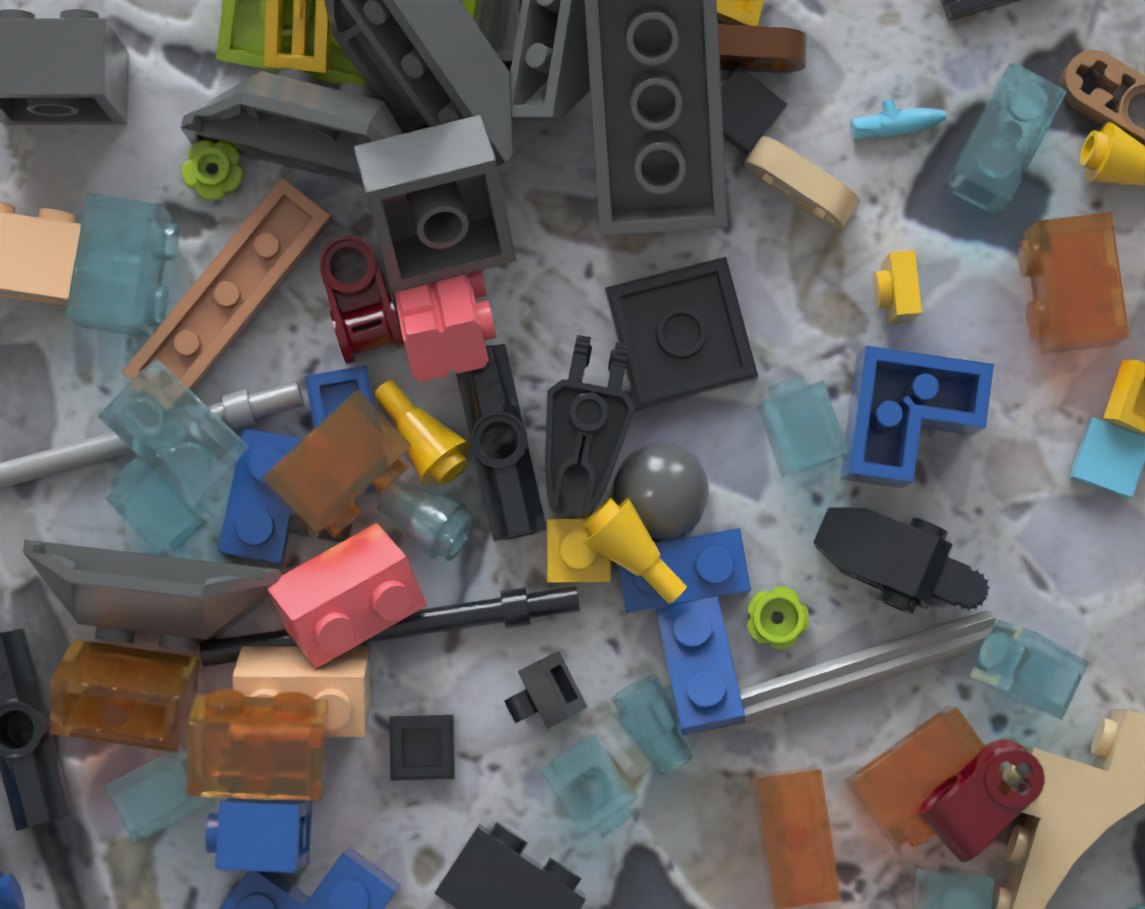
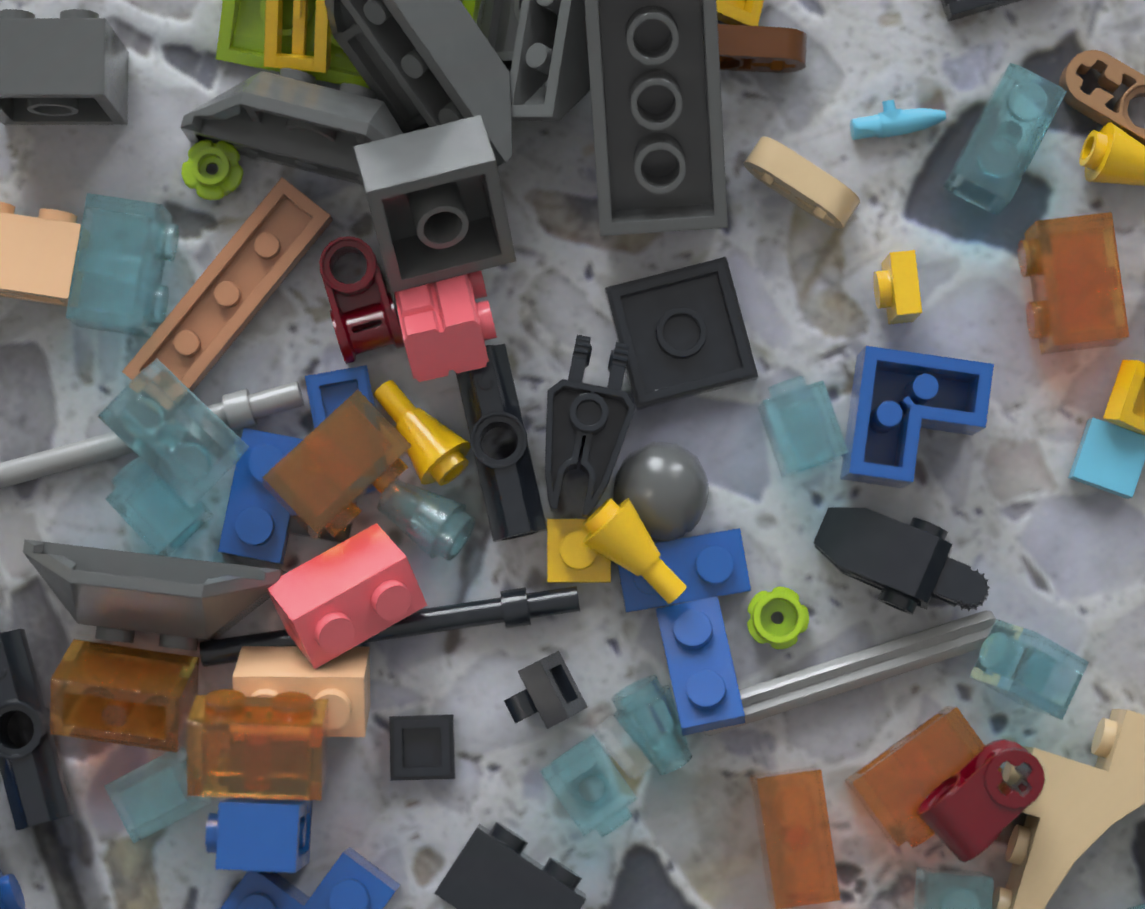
black tile [721,66,787,156] -> none

